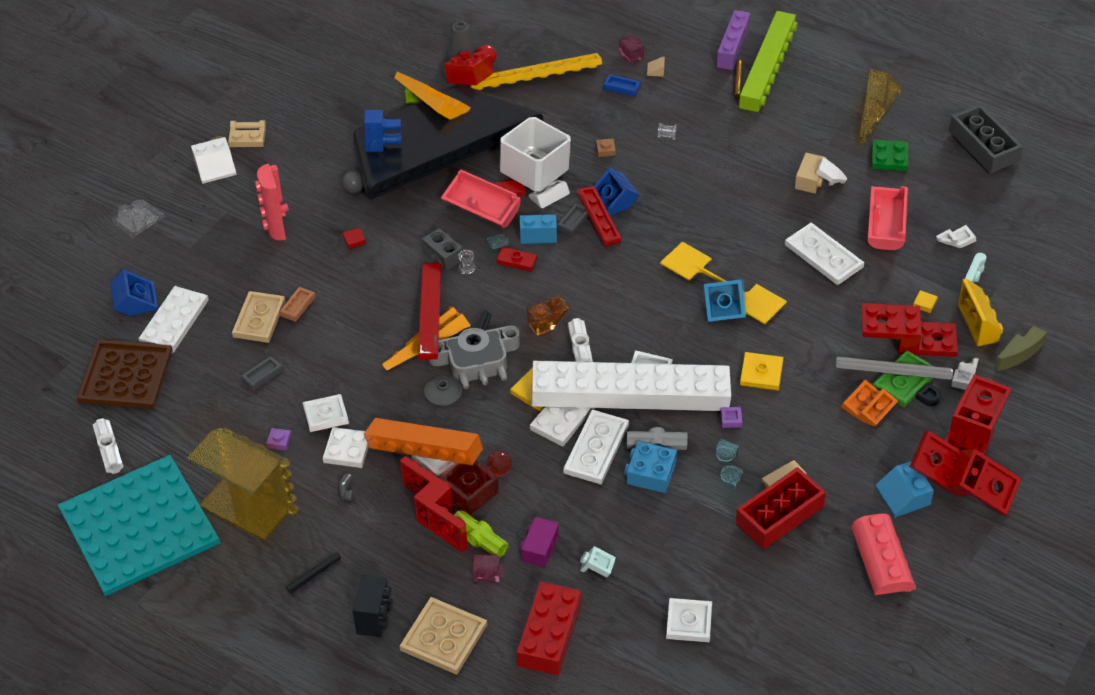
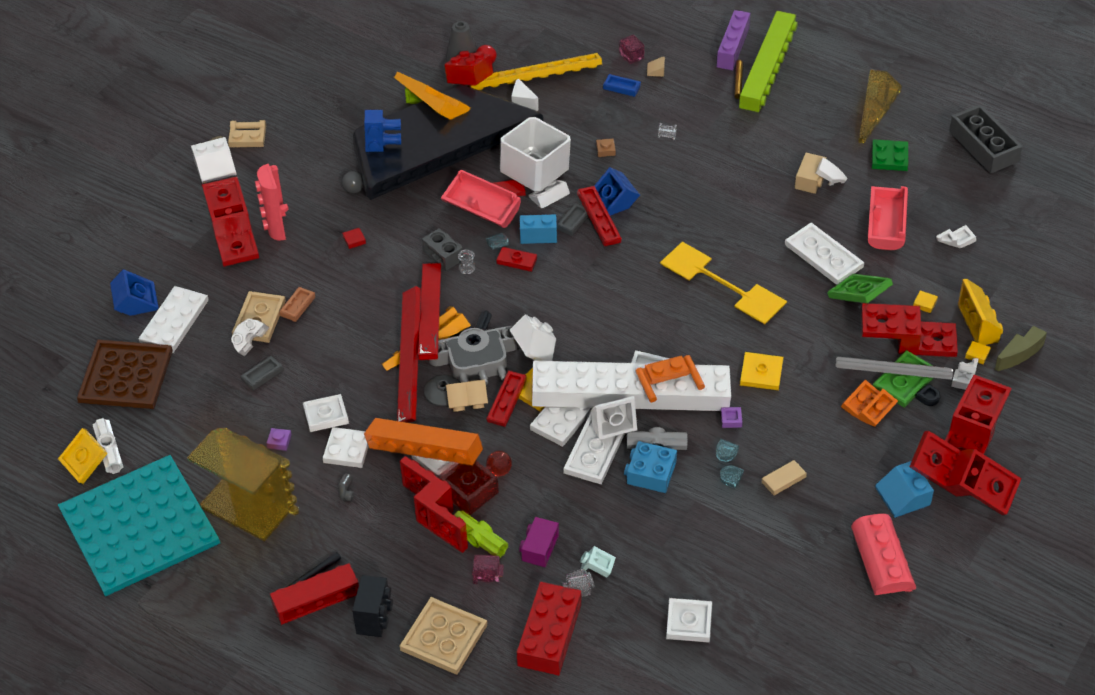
clear slope [112,199,165,239] -> none
clear orange slope [527,295,570,336] -> none
white piece [568,318,593,362] -> none
dark azure slope [704,280,746,322] -> none
red brick [736,467,826,550] -> none
light aqua plate [965,253,986,283] -> none
none -> yellow plate [58,428,108,484]
none -> red bracket [202,177,259,266]
none -> white cylinder [231,319,269,357]
none -> red brick [270,563,359,625]
none -> red tile [397,286,421,423]
none -> tan brick [446,380,488,412]
none -> red tile [486,370,527,427]
none -> white slope [510,314,556,361]
none -> white slope [511,79,539,111]
none -> clear head [563,569,595,598]
none -> white slope [591,396,637,440]
none -> orange plate [635,355,705,403]
none -> bright green tile [827,274,893,303]
none -> yellow tile [965,341,991,365]

